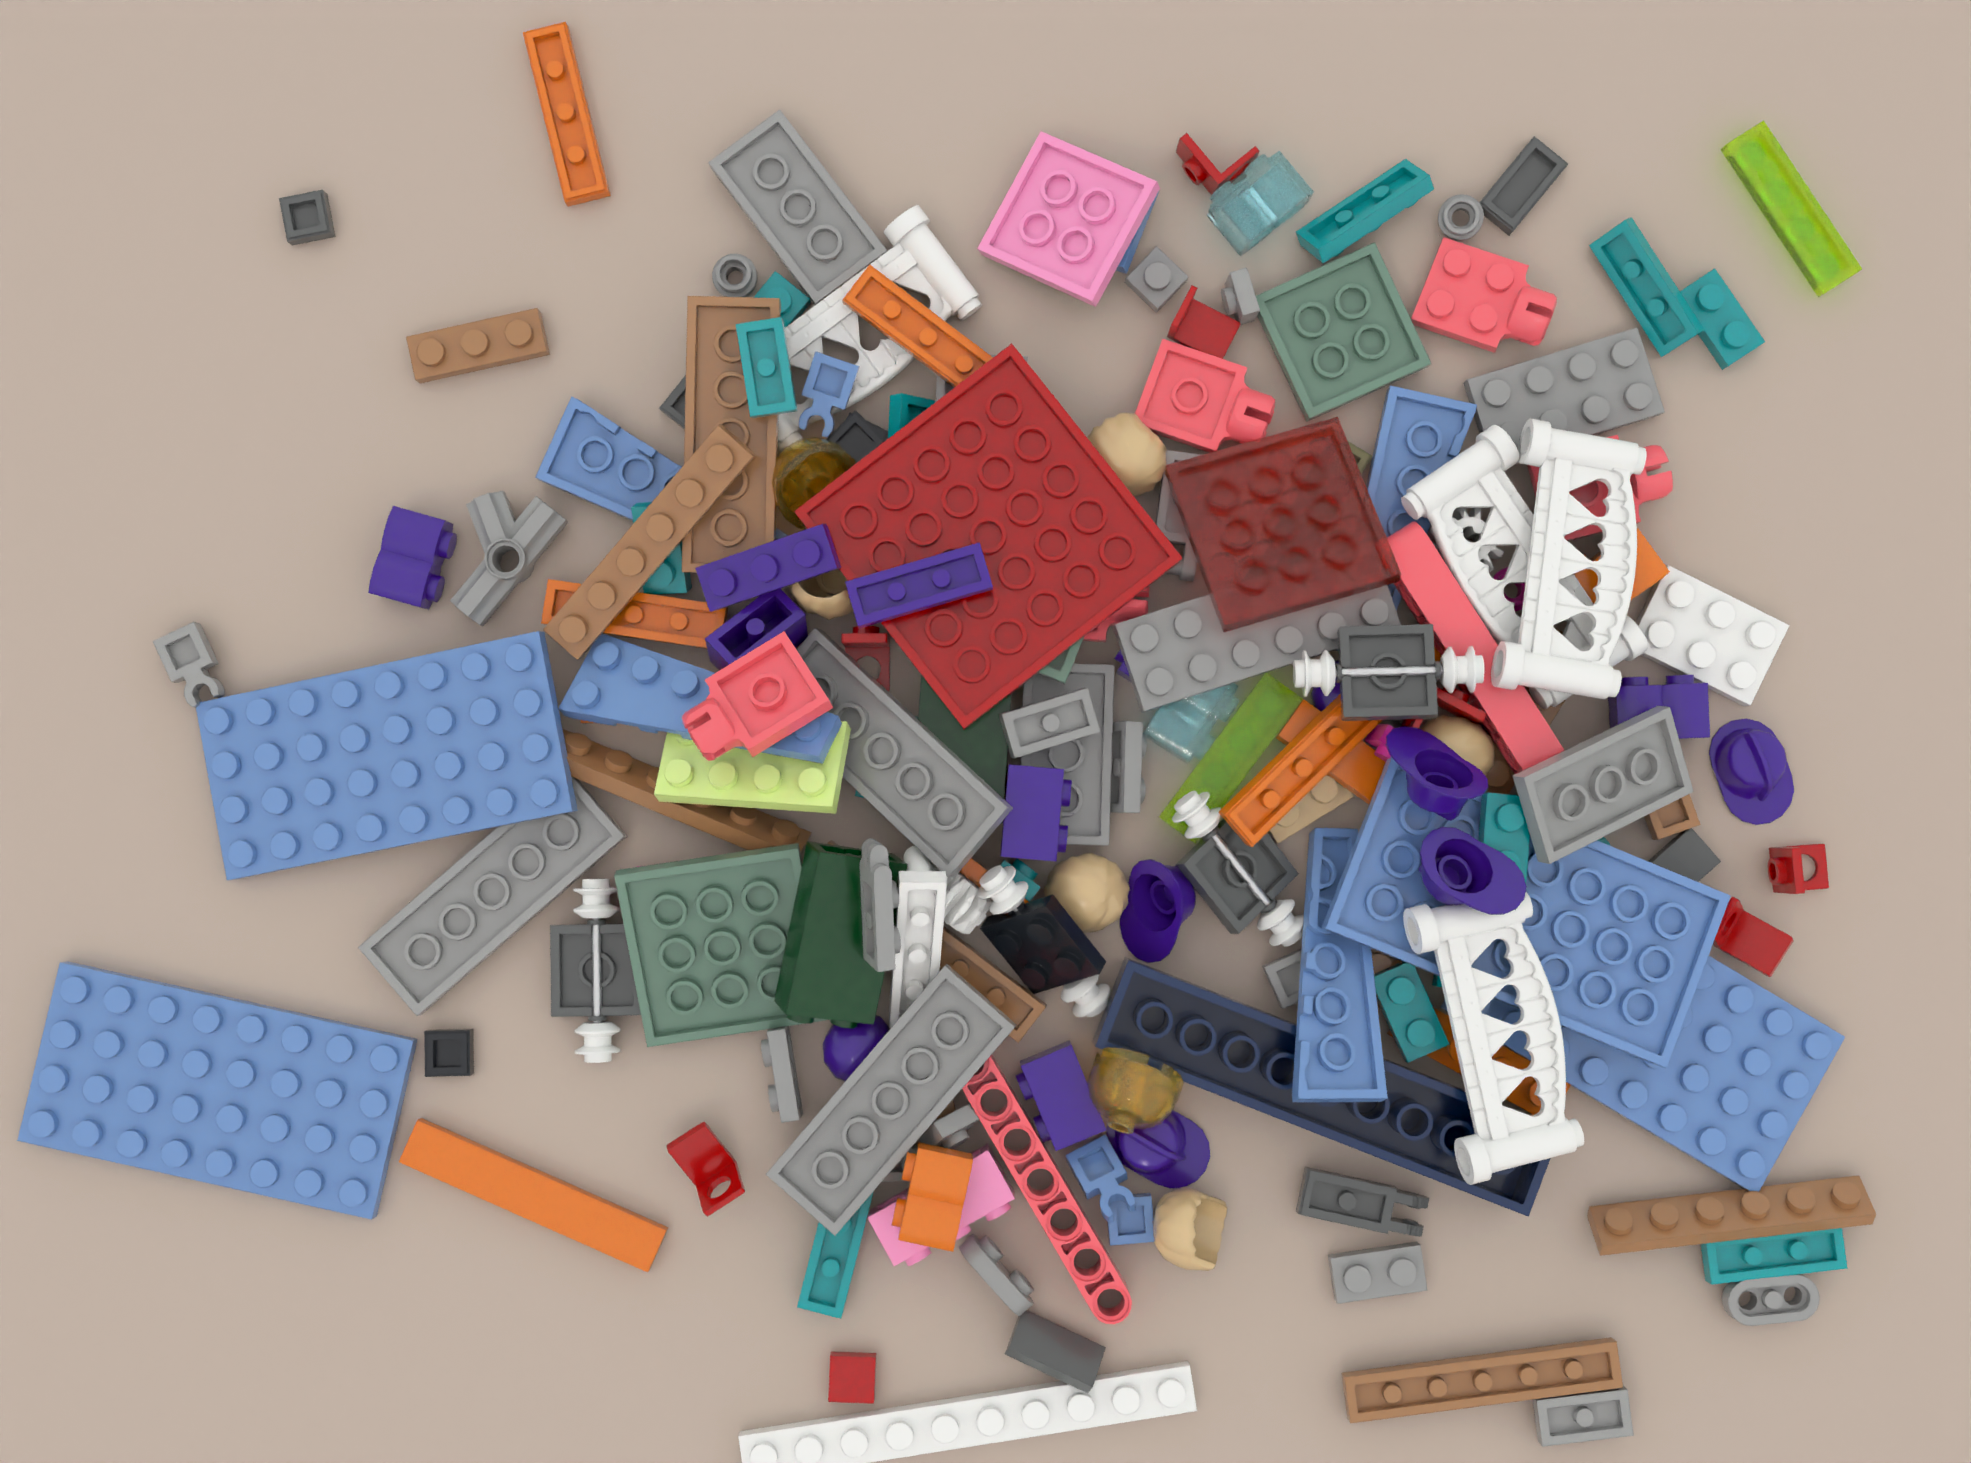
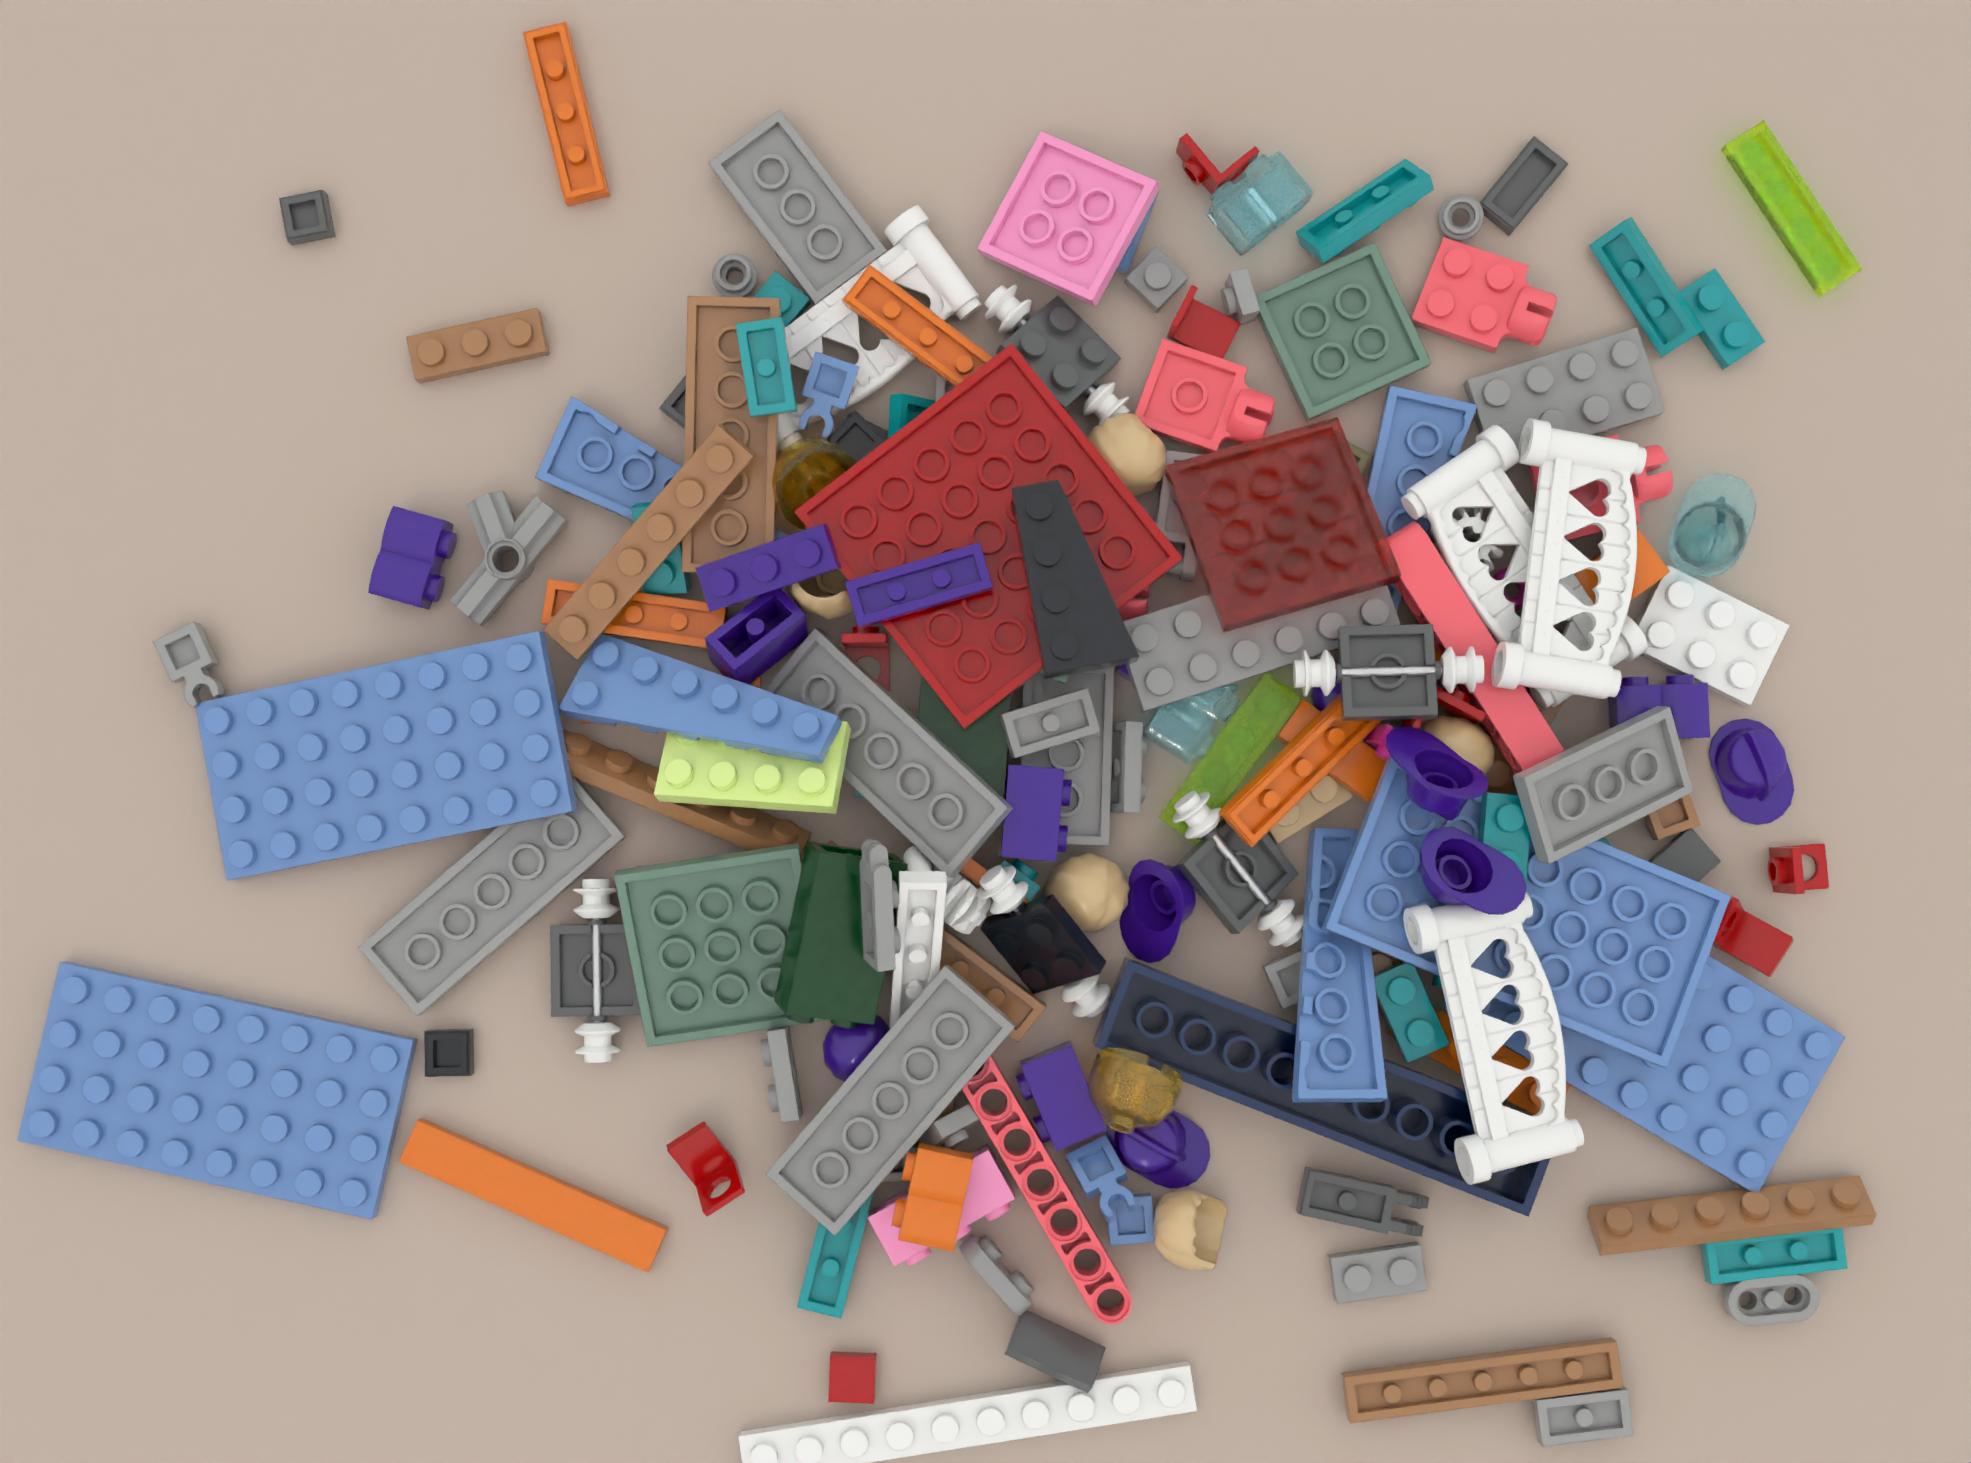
coral plate [682,631,833,761] -> none
none -> dark grey plate [984,285,1130,426]
none -> black wedge [1012,480,1139,679]
none -> clear light blue piece [1668,473,1756,578]

